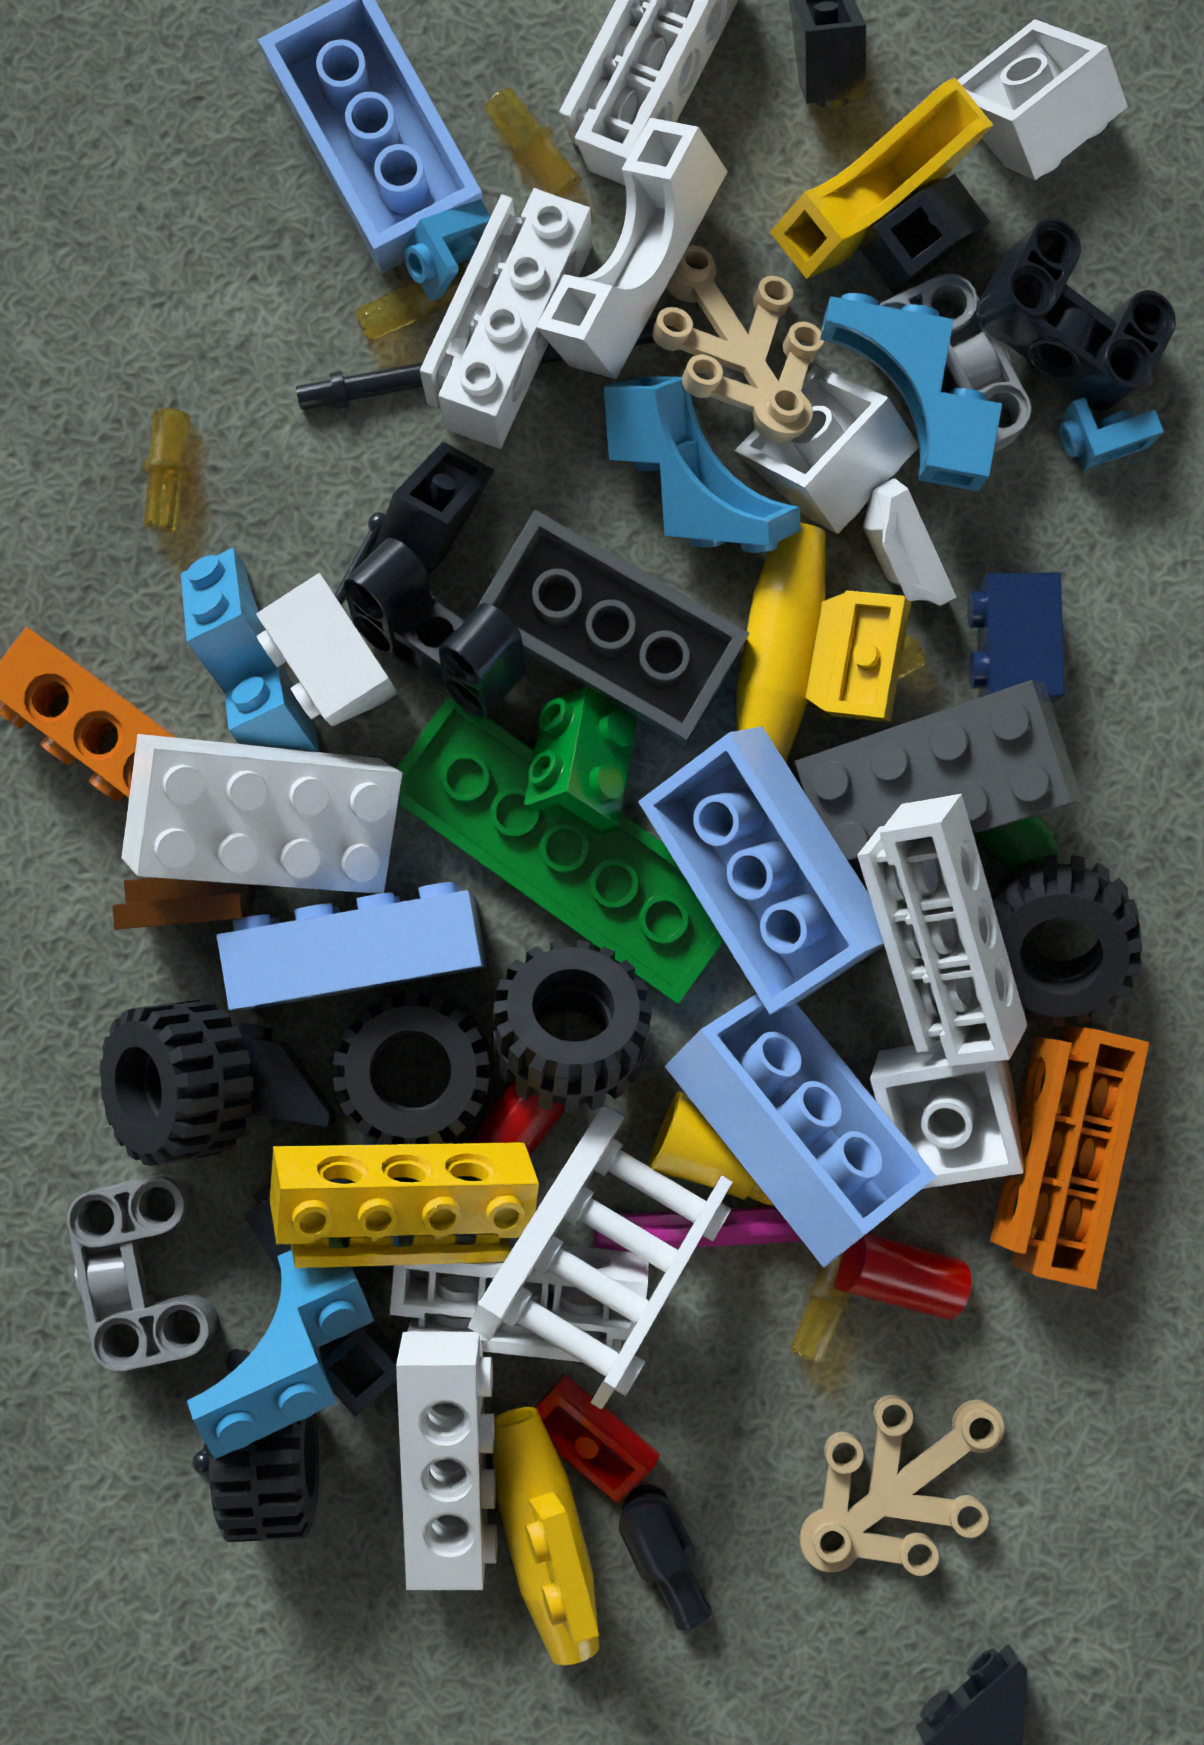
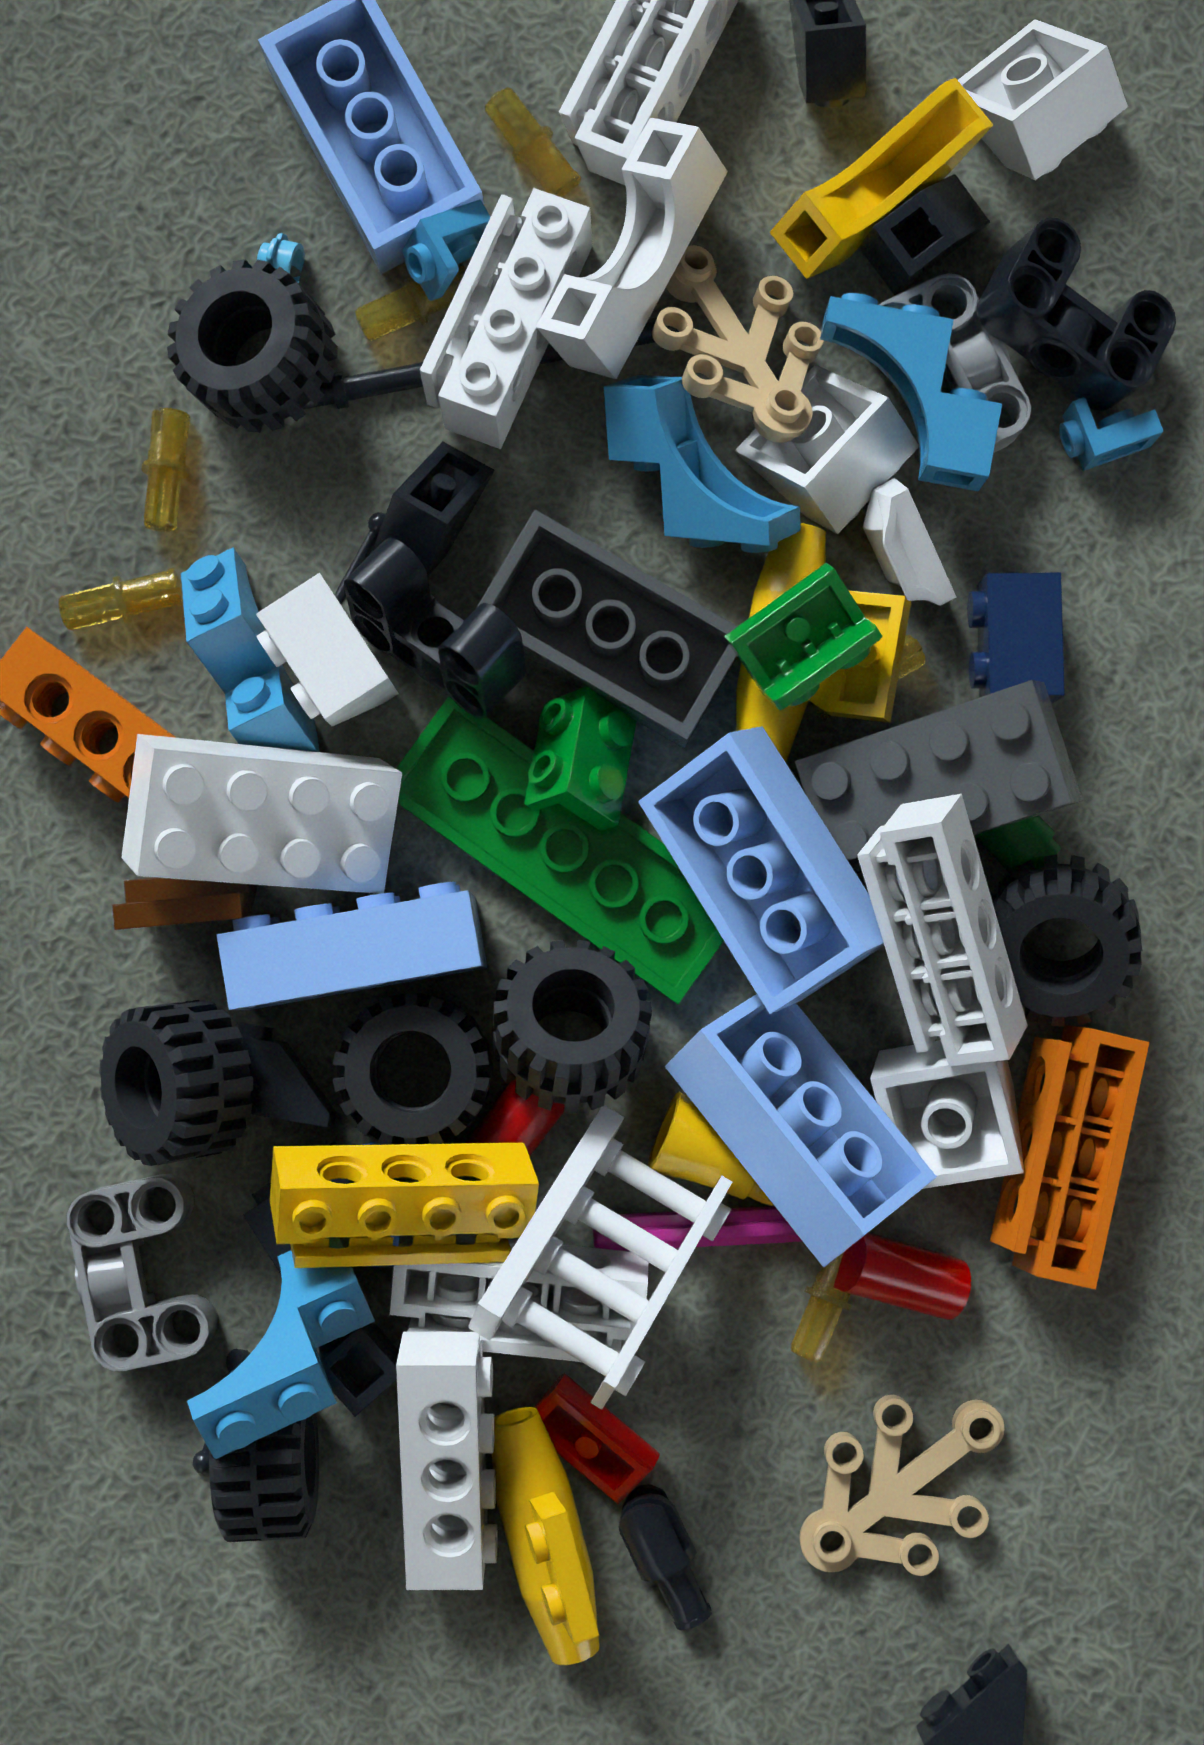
none -> clear yellow axle [59,567,183,630]
none -> black tyre [167,259,338,433]
none -> medium azure plate [257,233,305,283]
none -> green bracket [724,563,883,710]

